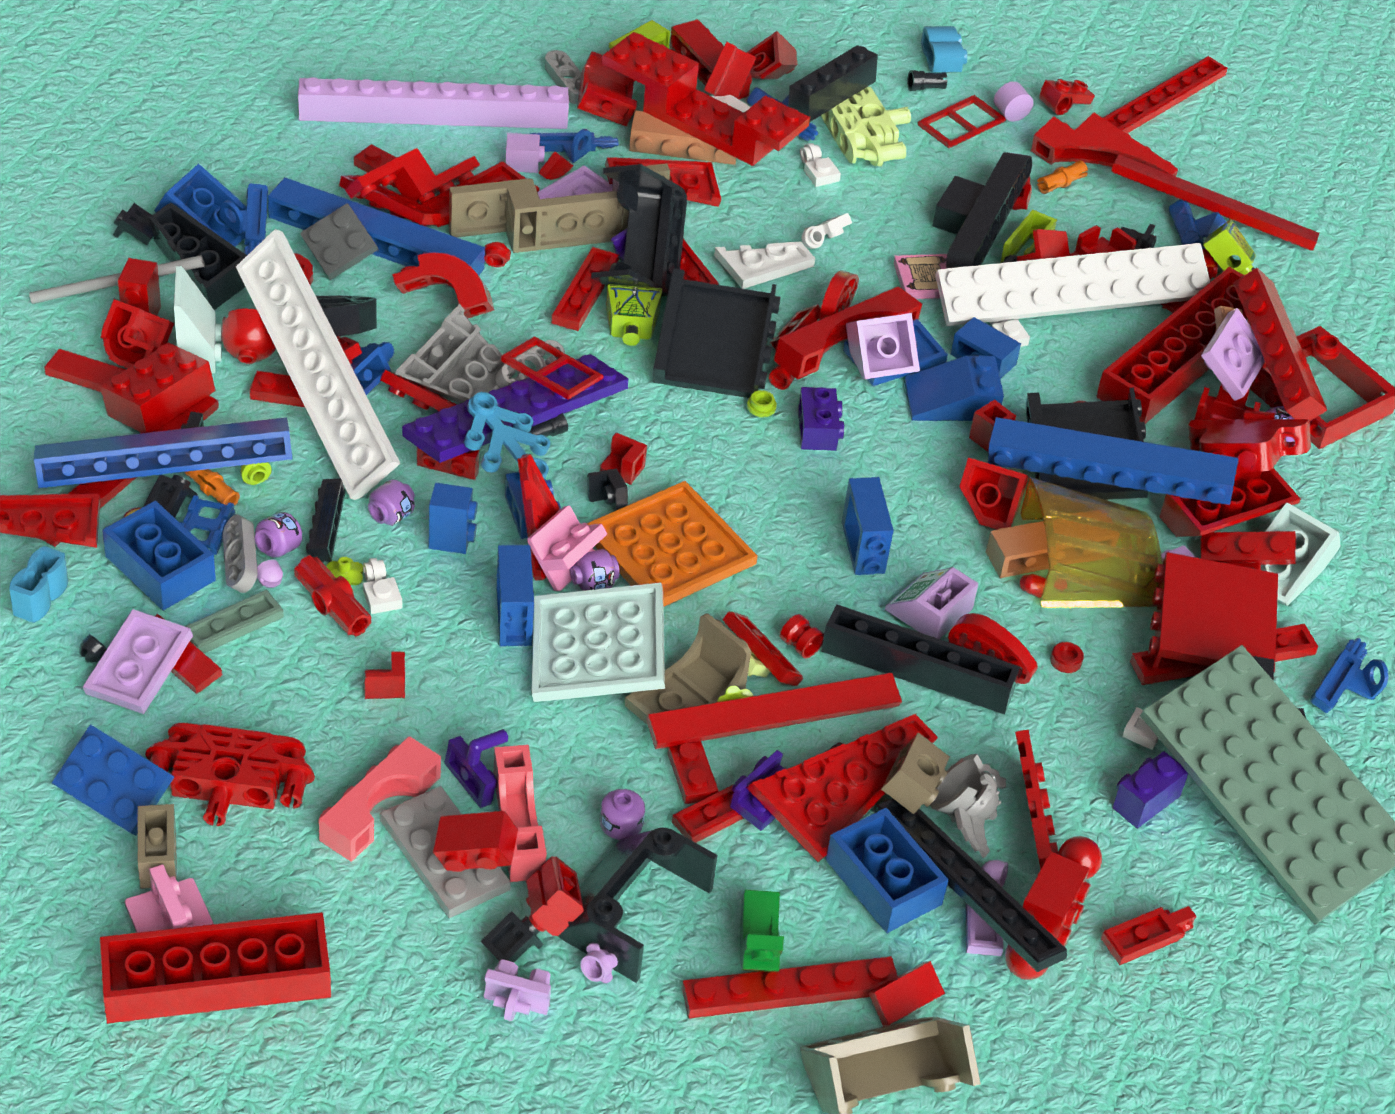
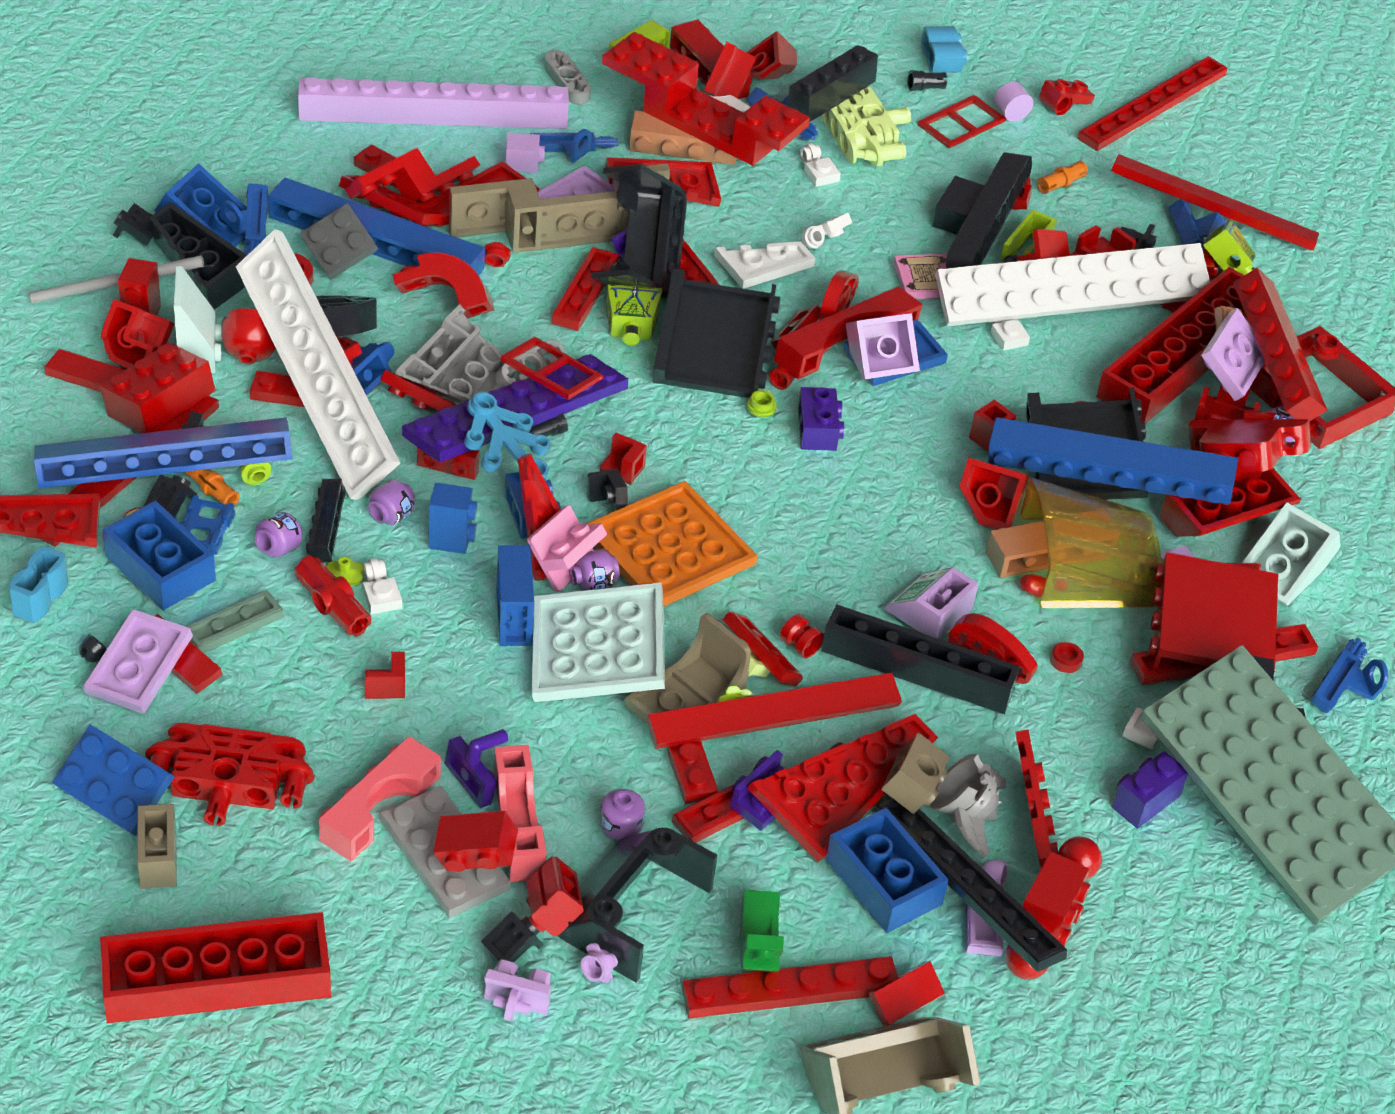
bright pink bracket [125,865,214,933] -> none
light grey beam [223,514,258,593] -> none
lavender hinge [257,560,283,588] -> none
red tile [538,152,574,180] -> none
red panel [577,51,637,126] -> none
blue window [842,477,894,575] -> none
blue slope [904,355,1004,421] -> none
blue brick [950,317,1021,379] -> none
red arch [1031,112,1178,176] -> none
red hinge [1101,906,1197,965] -> none
red plate [1201,531,1296,565] -> none

